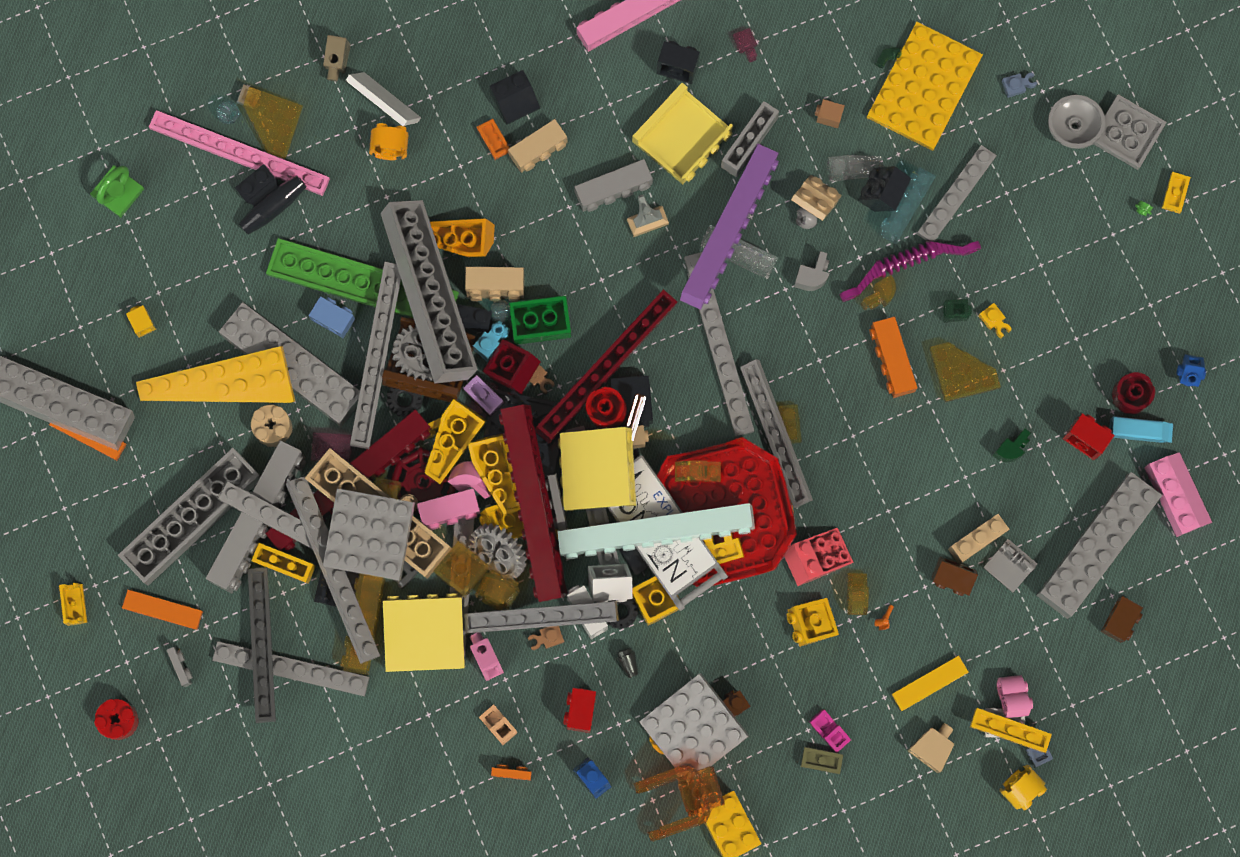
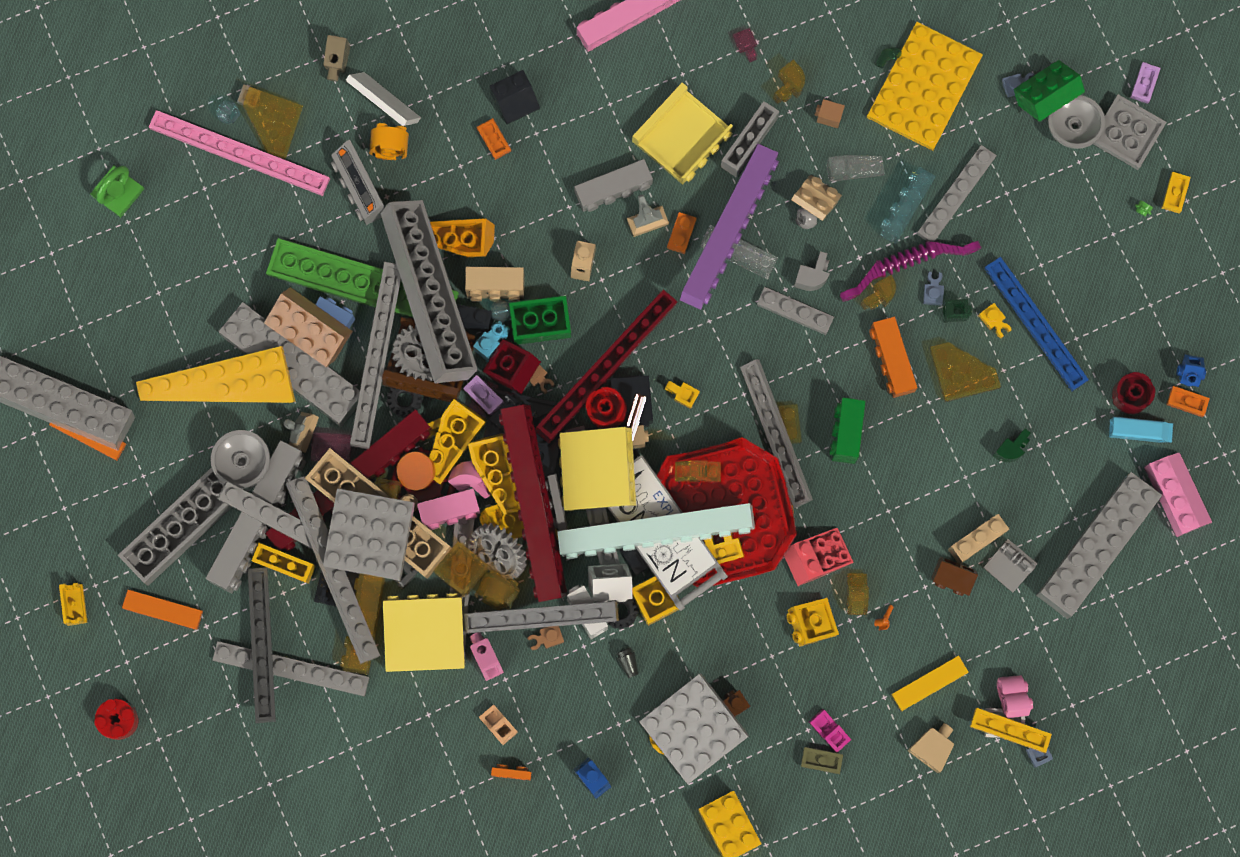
yellow brick [126,305,156,338] -> none
light grey plate [167,647,193,687] -> none
black plate [235,164,307,235] -> none
tan brick [251,405,292,447] -> none
tan brick [508,119,568,173] -> none
red brick [564,688,596,733] -> none
clear orange plate [634,765,725,841] -> none
black brick [656,41,700,84] -> none
light grey plate [684,252,754,437] -> none
black brick [858,166,911,212] -> none
yellow brick [999,765,1047,810] -> none
red brick [1062,413,1115,460] -> none
reddish brown brick [1100,596,1143,643] -> none
none -> light grey dish [211,430,270,488]
none -> medium nougat brick [264,287,353,367]
none -> piece [284,412,319,453]
none -> light grey slope [331,140,384,225]
none -> orange tile [397,452,436,490]
none -> tan torso [571,241,596,281]
none -> yellow plate [664,381,700,409]
none -> orange plate [667,212,697,254]
none -> light grey plate [757,287,834,335]
none -> clear yellow brick [773,59,805,104]
none -> green brick [829,398,866,464]
none -> sand blue plate [923,272,944,306]
none -> blue plate [984,257,1089,391]
none -> green brick [1013,60,1085,122]
none -> lavender plate [1130,62,1161,104]
none -> orange plate [1166,386,1210,417]

